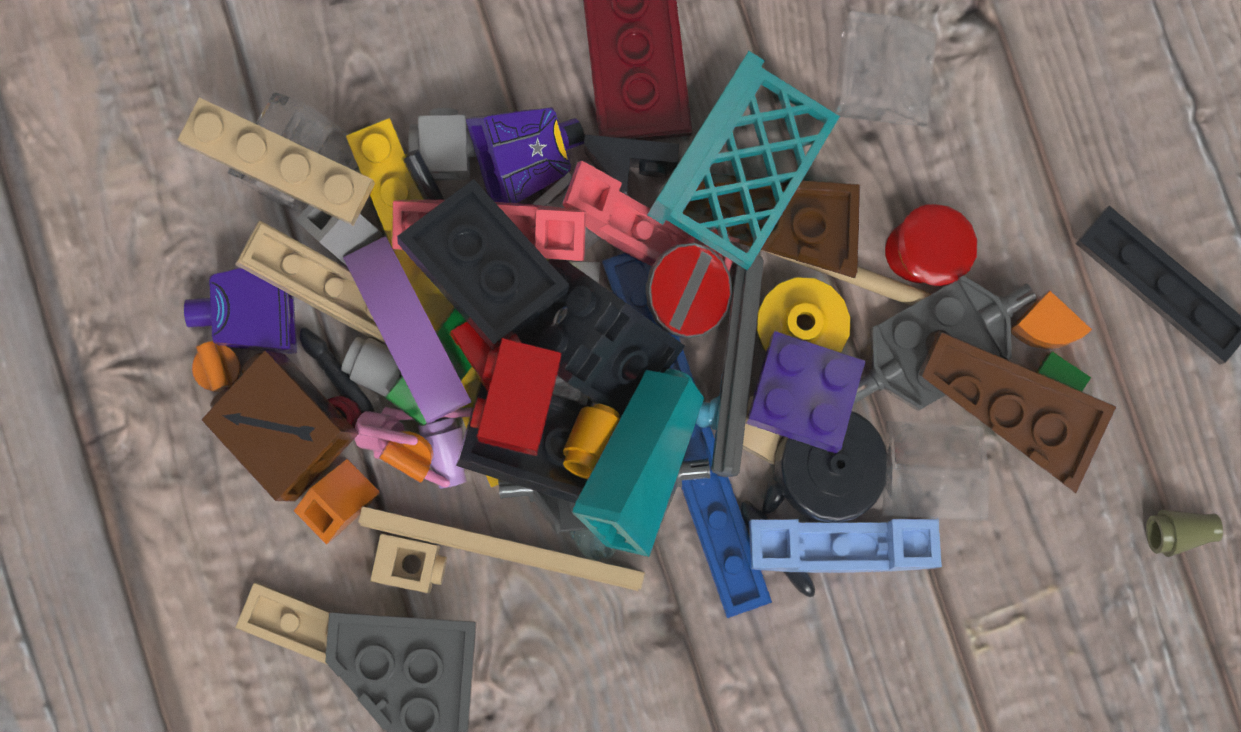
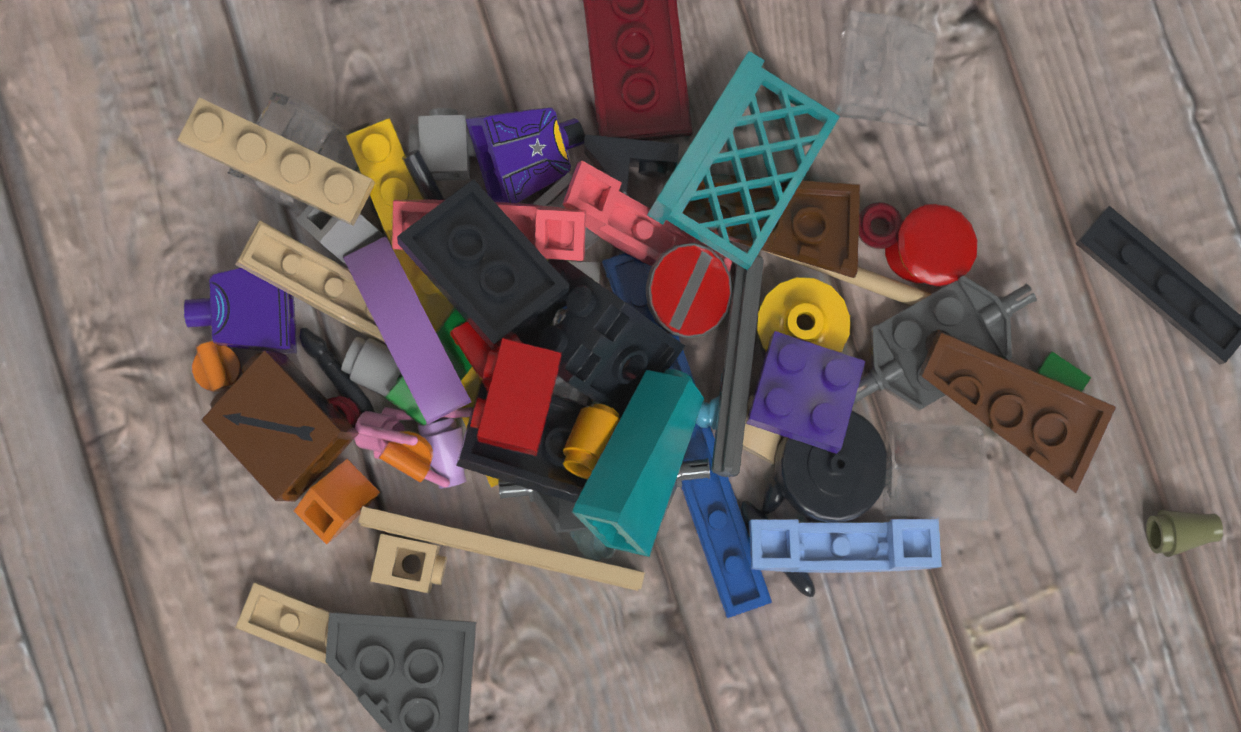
orange brick [1011,291,1092,349] -> none
none -> dark red plate [859,202,903,249]

